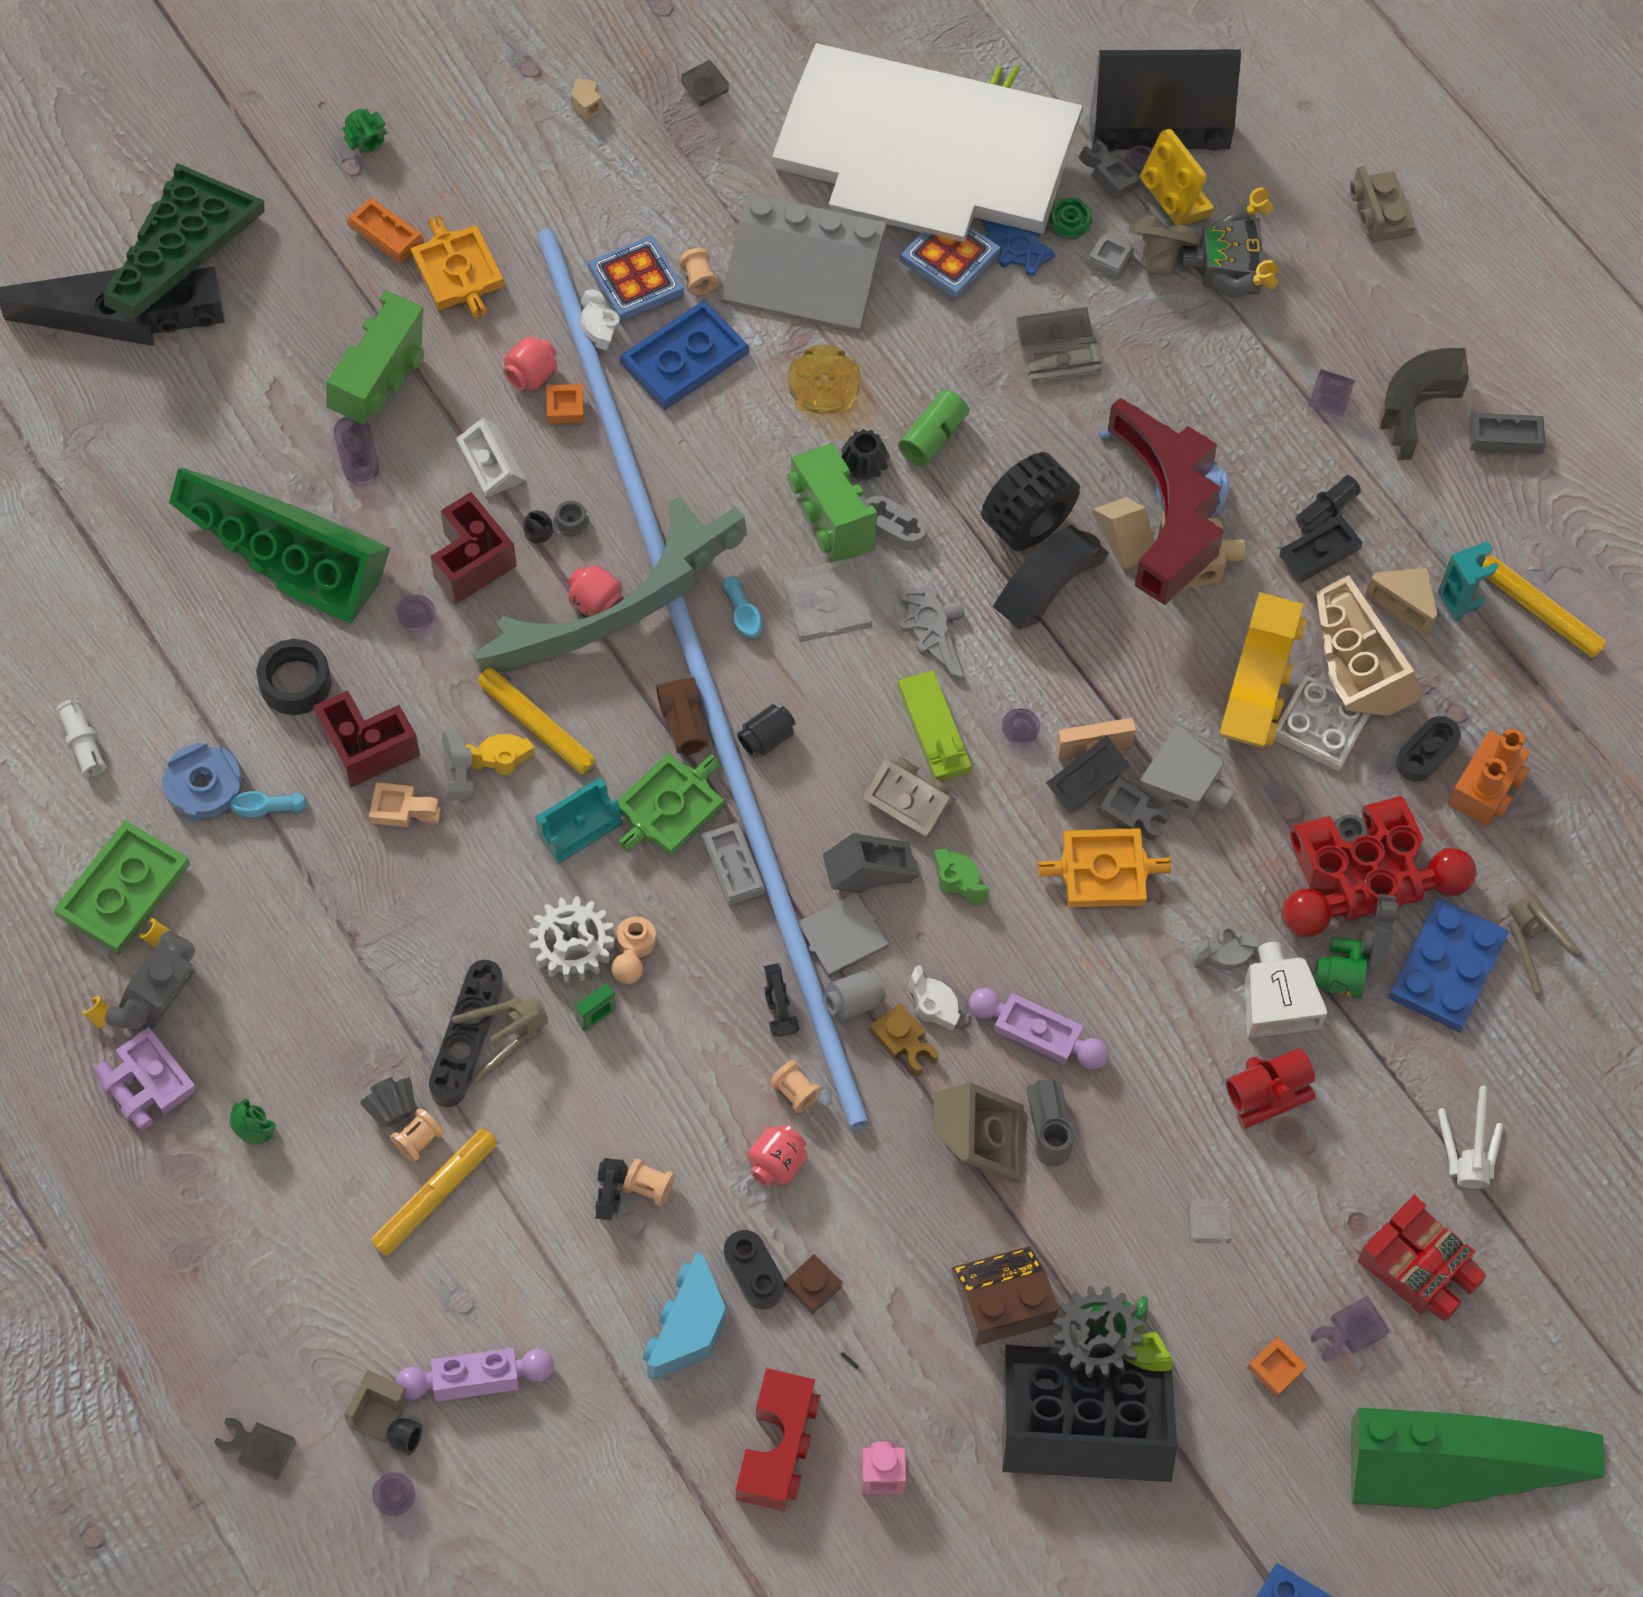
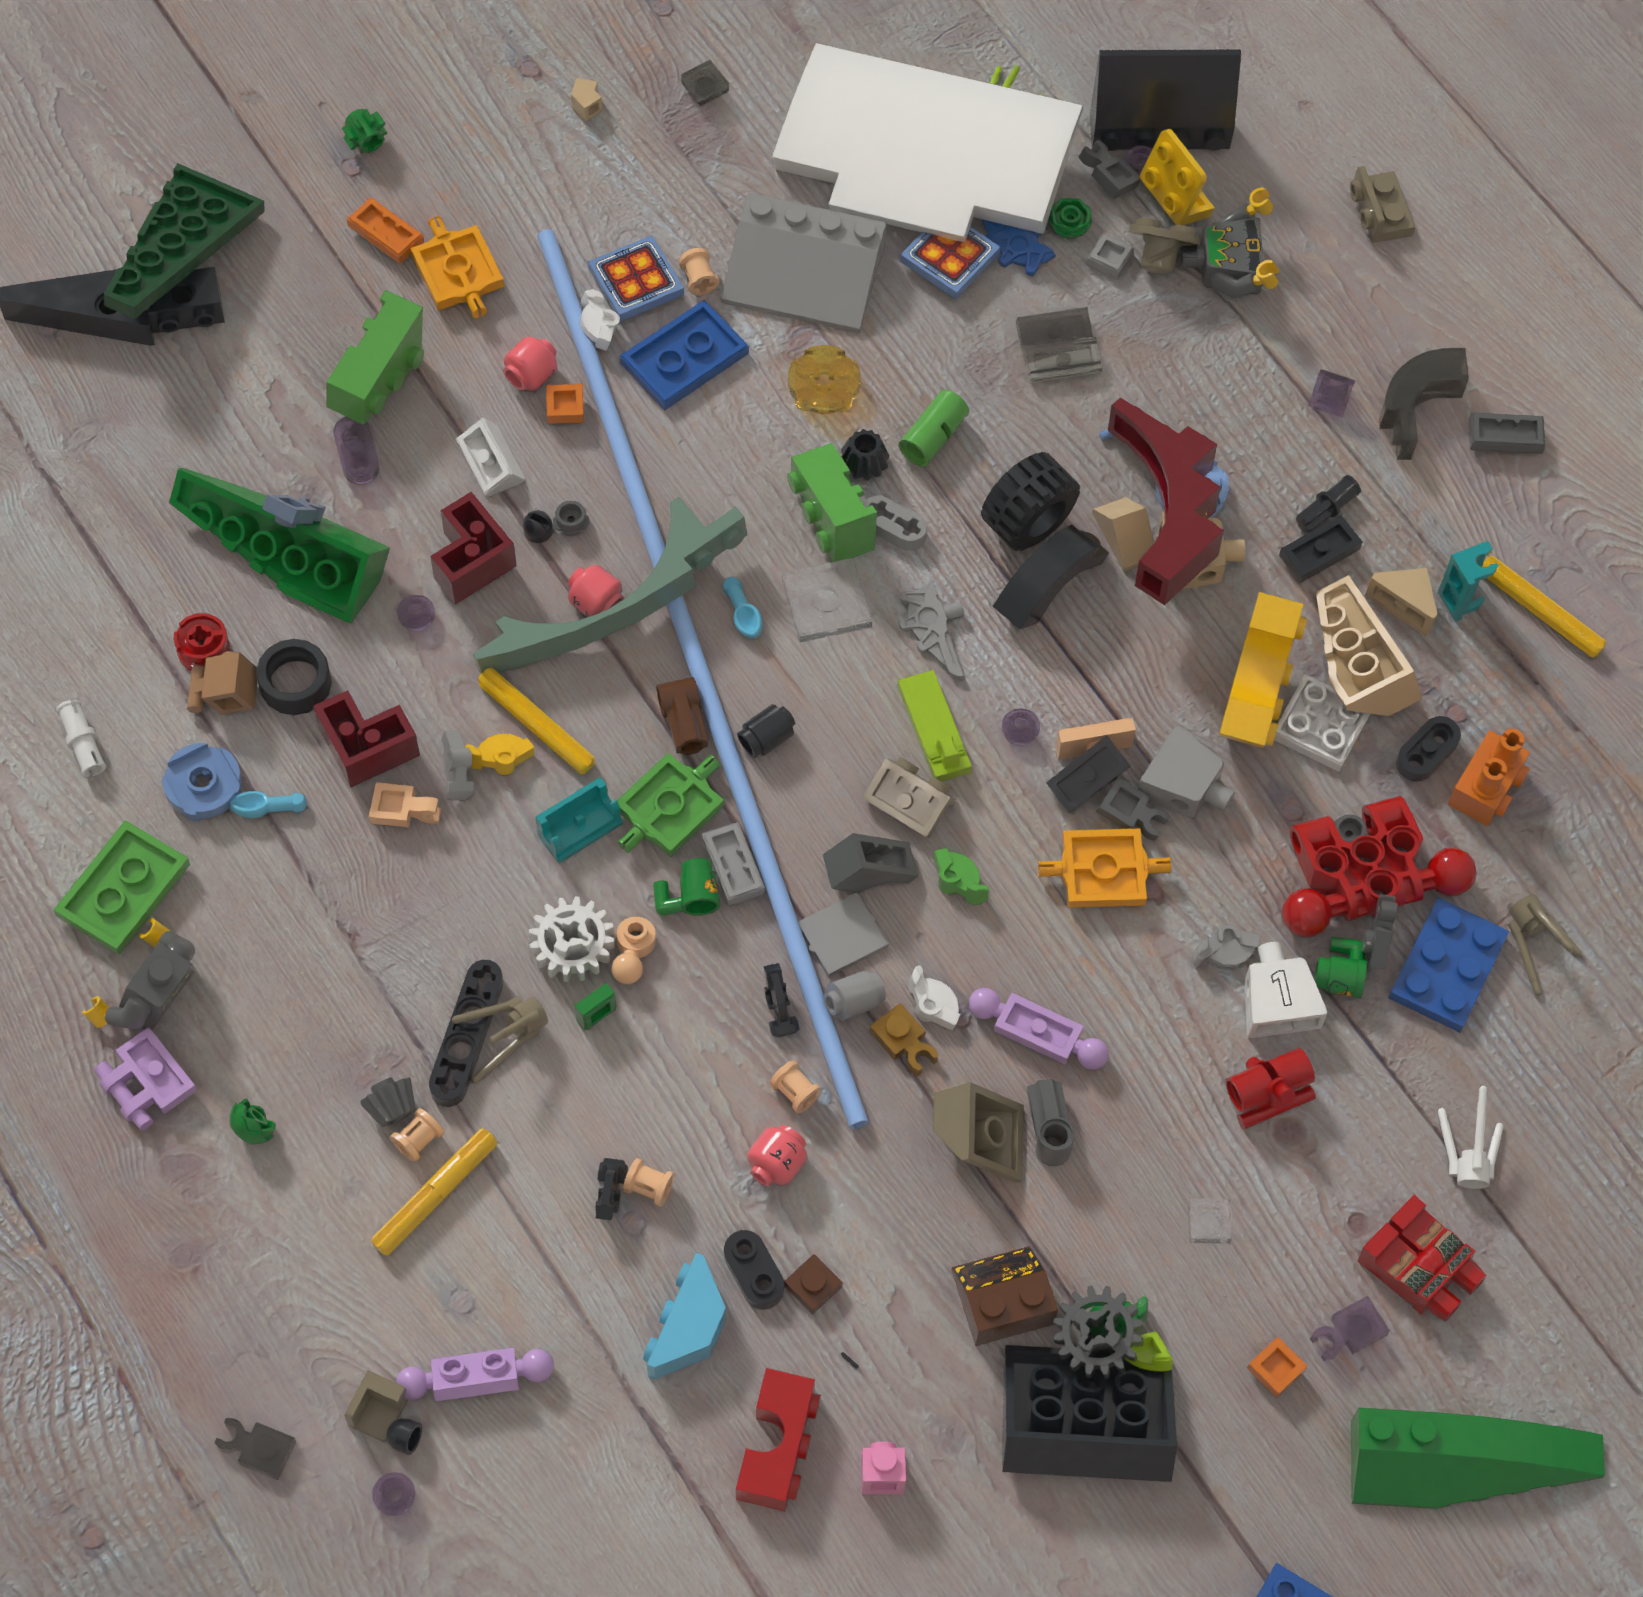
none -> red wheel [174,613,230,671]
none -> medium nougat brick [187,651,258,715]
none -> sand blue plate [262,495,326,528]
none -> green piece [653,858,720,916]

